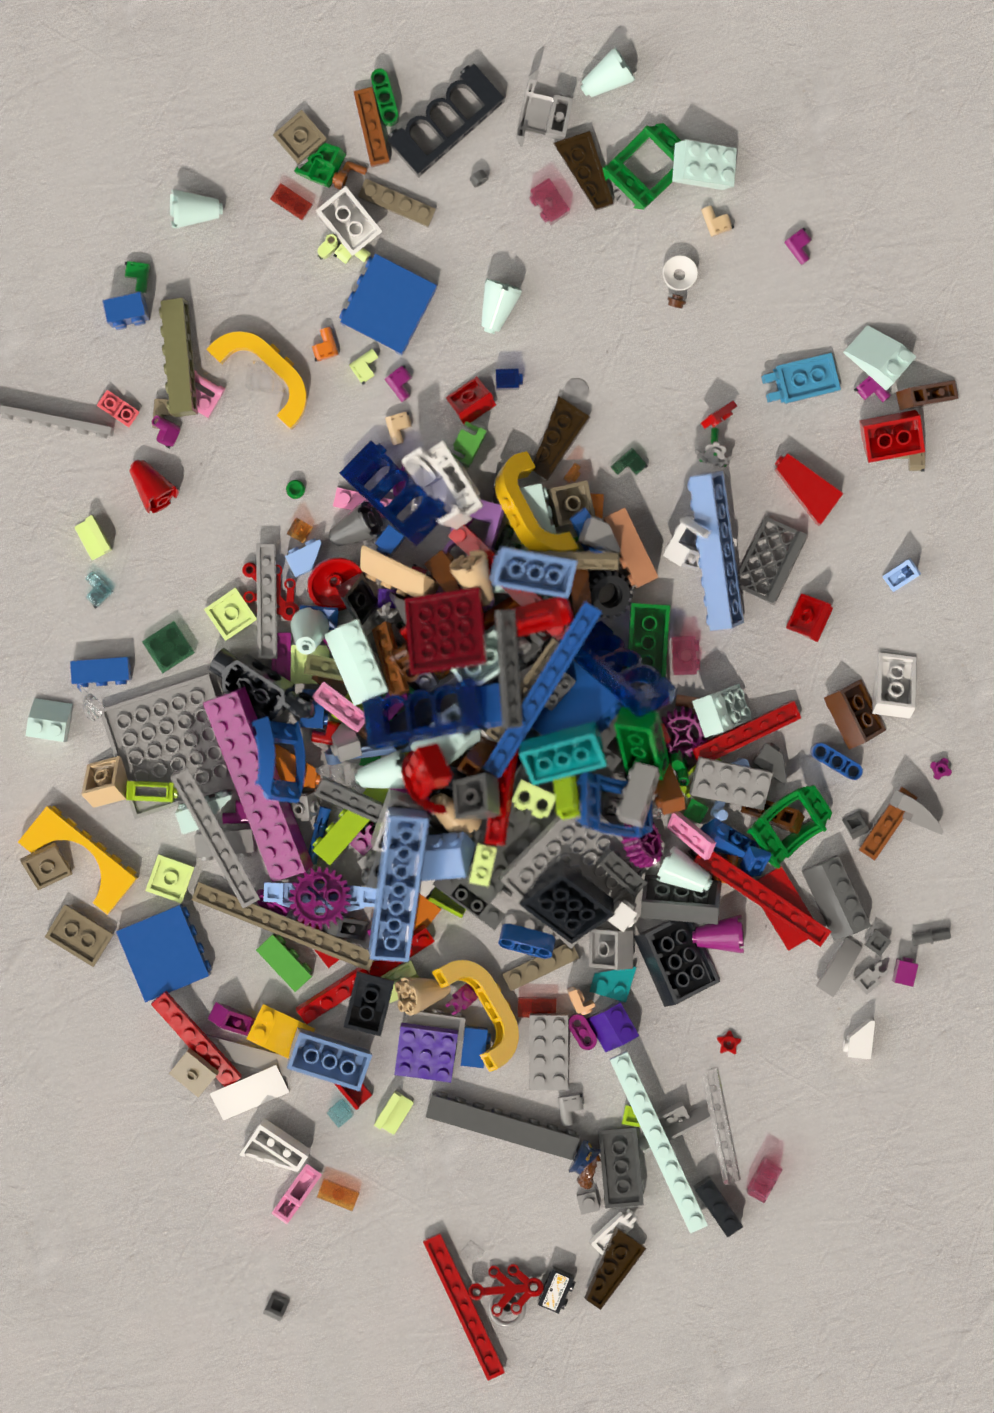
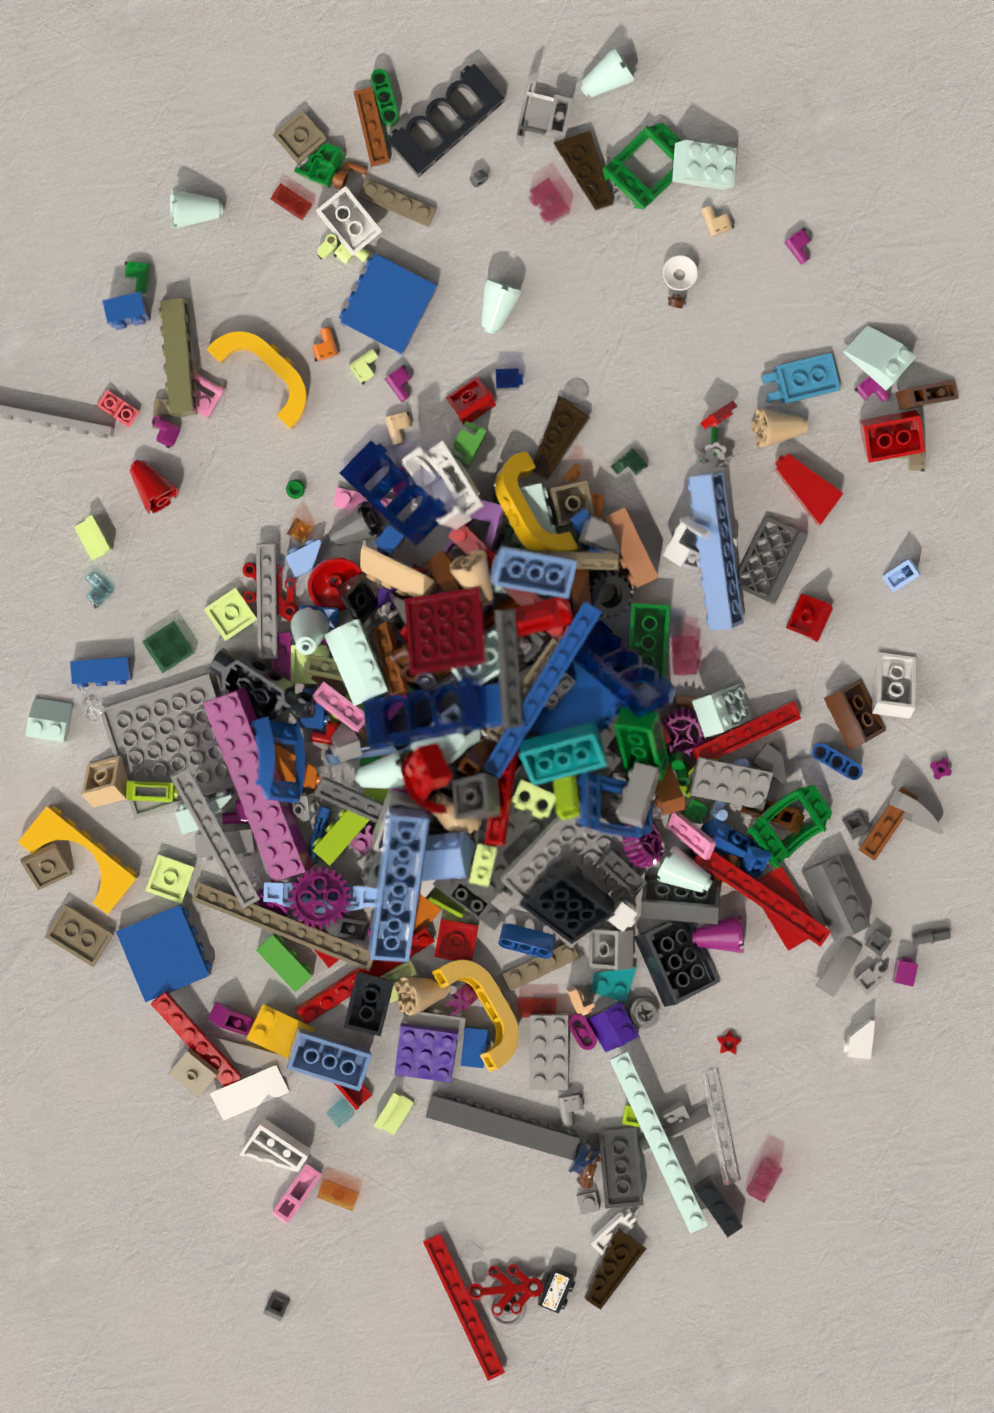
none -> red plate [434,919,479,961]
none -> light grey gear [629,998,659,1028]
none -> tan cone [751,408,808,447]

